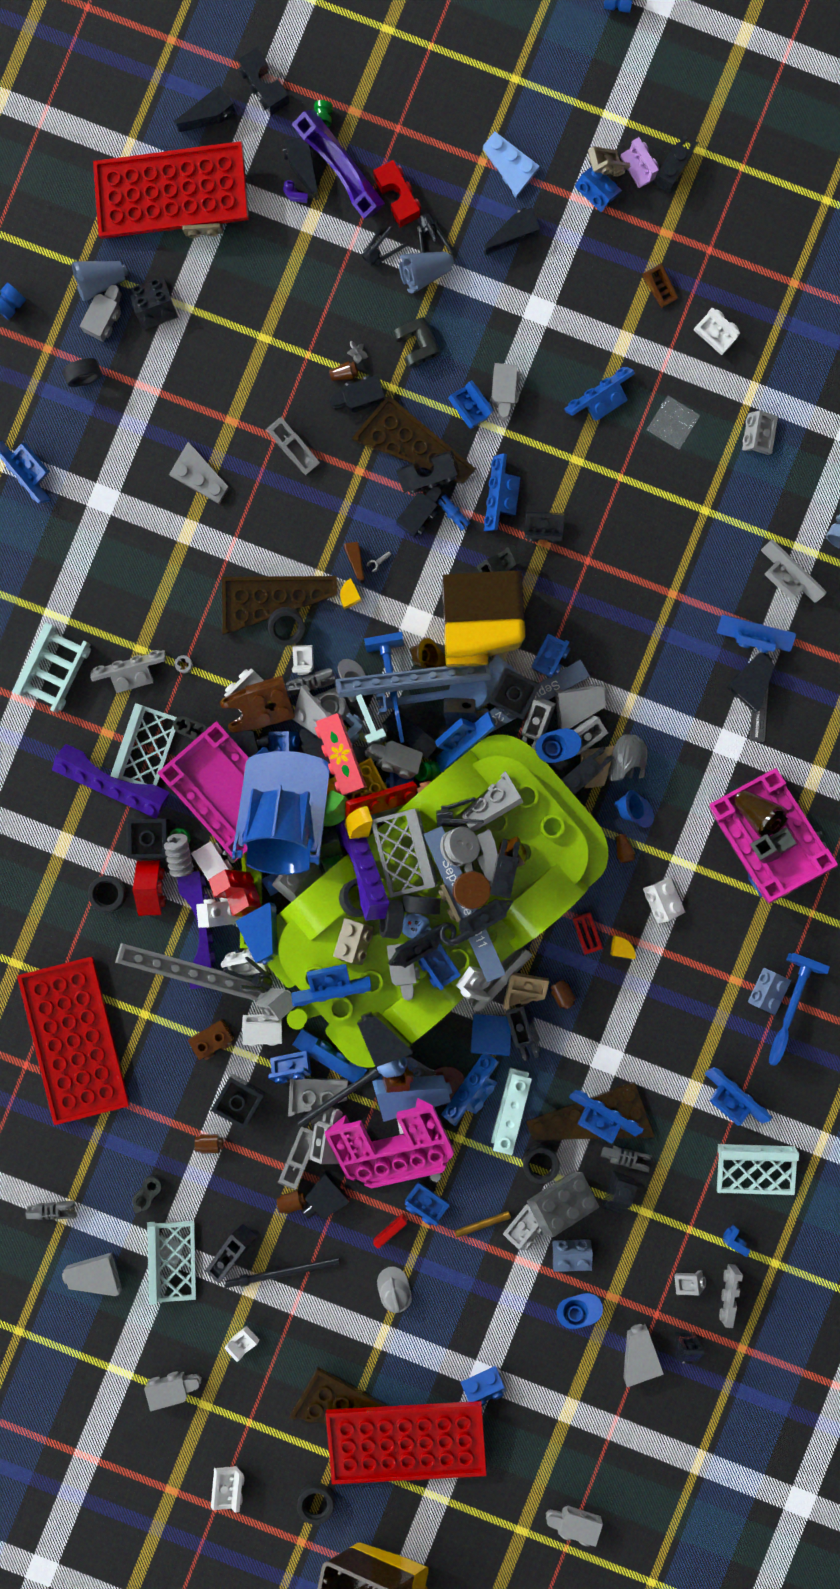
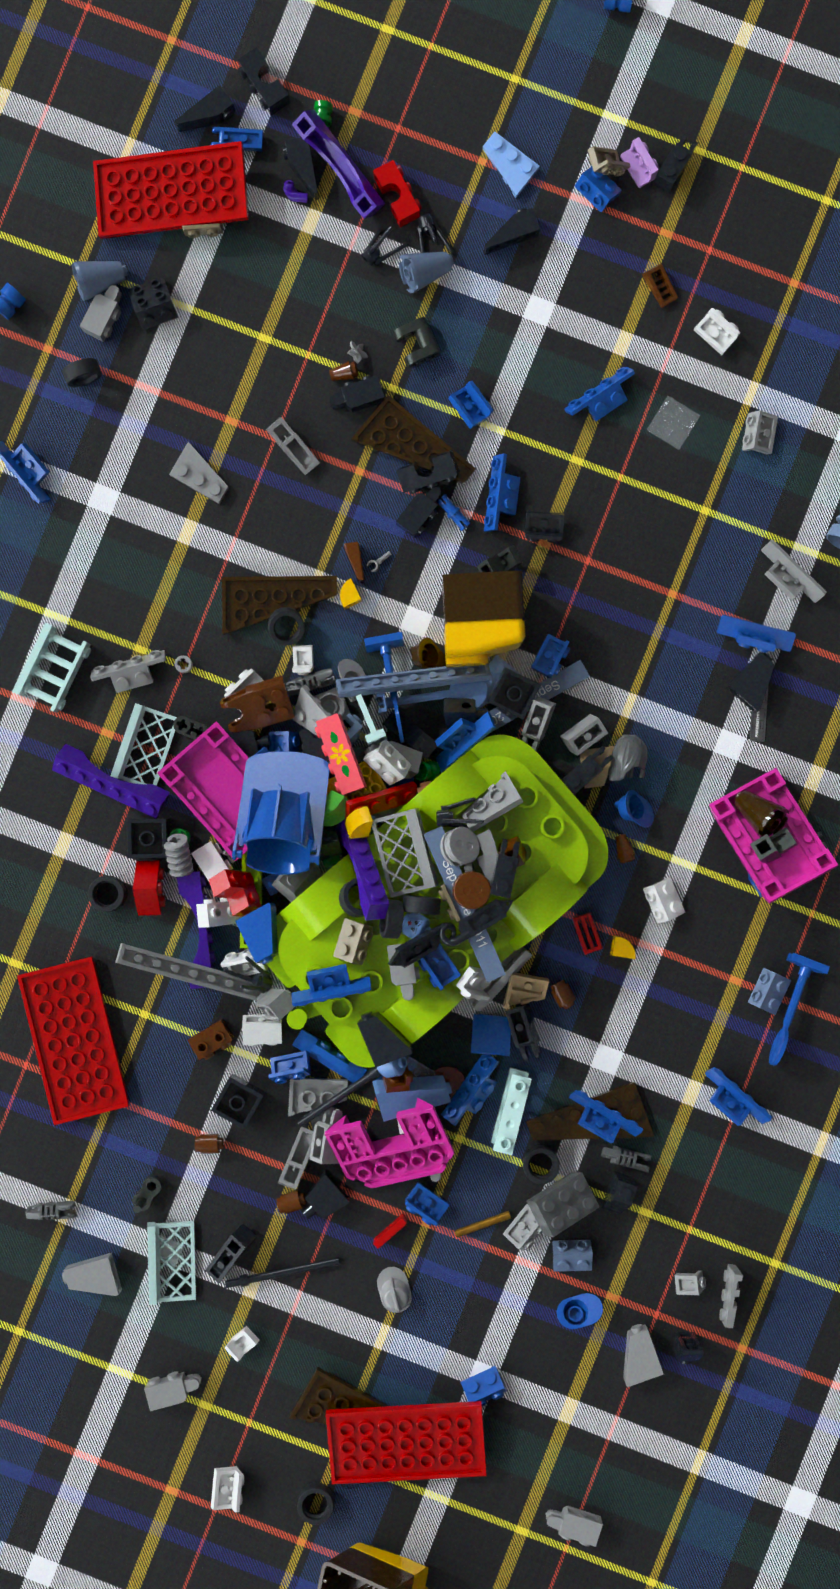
light grey hinge [491,363,521,421] -> none
blue piece [535,728,581,763] -> none
light grey slope [555,685,608,729] -> none
light aqua fence [717,1144,799,1195] -> none
blue bracket [723,1225,750,1257] -> none
none -> blue hinge [211,127,264,152]
none -> white bracket [363,739,411,785]

